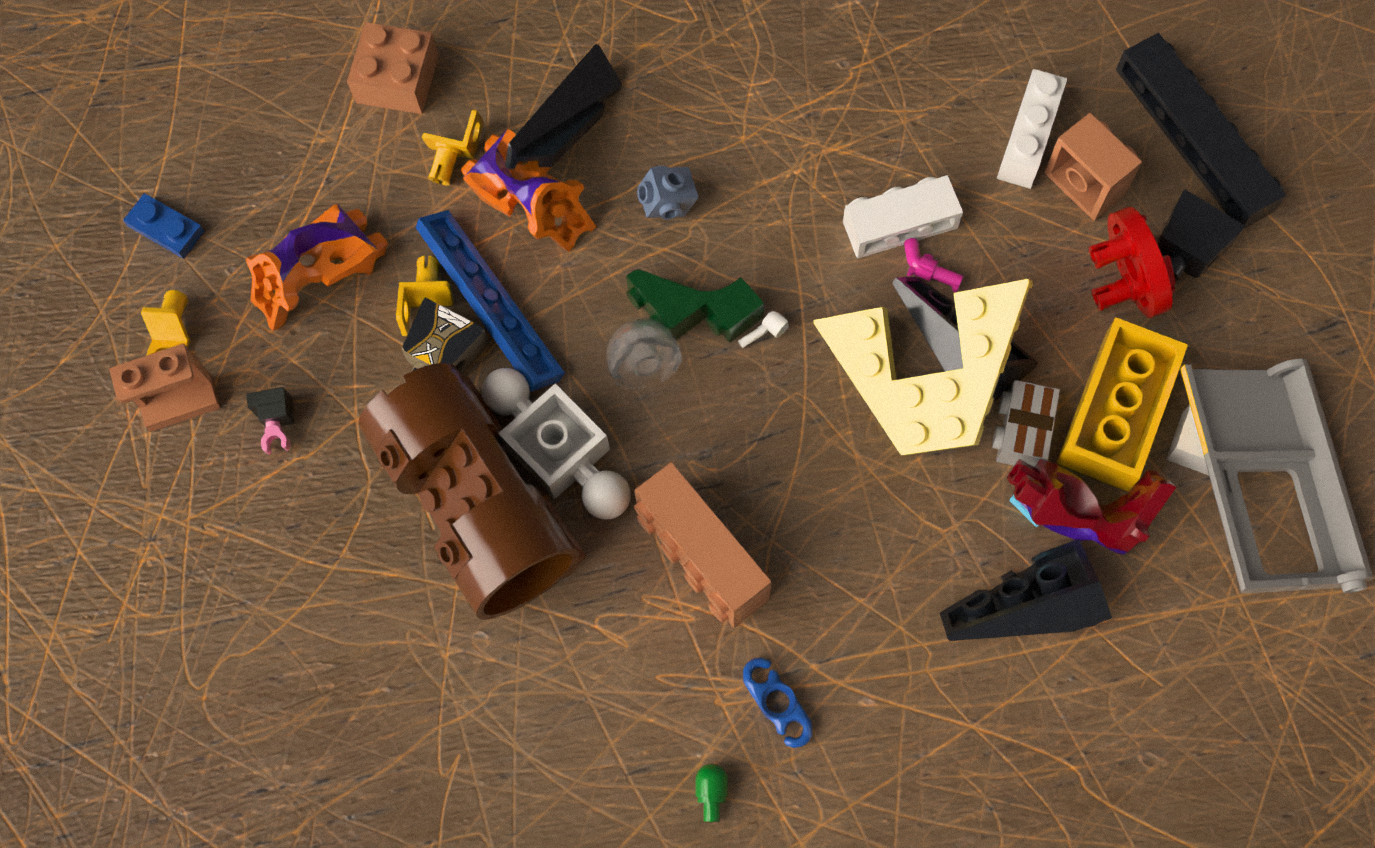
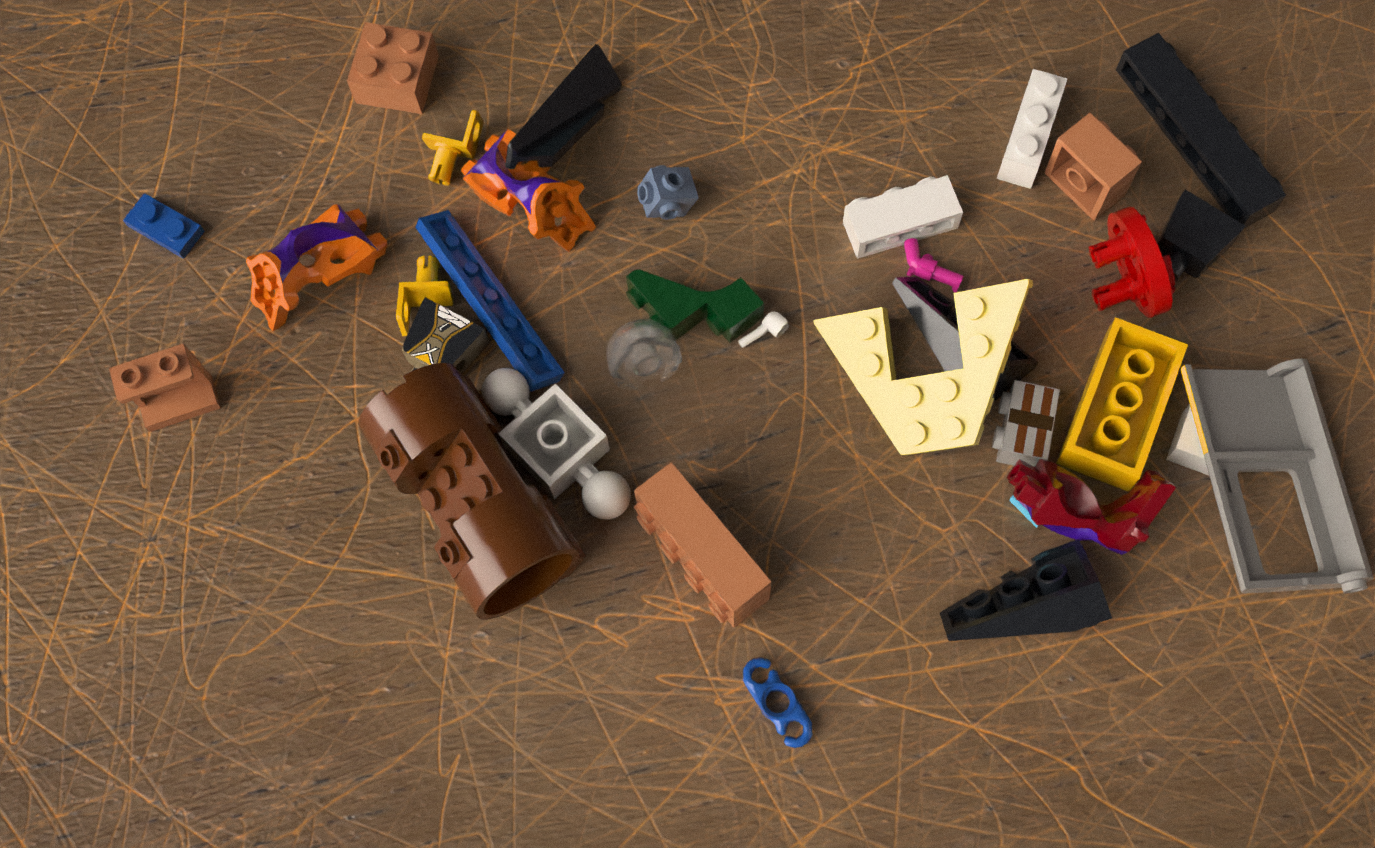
yellow bracket [141,290,190,356] -> none
pearl dark grey piece [246,387,294,455] -> none
green cylinder [695,763,728,822] -> none

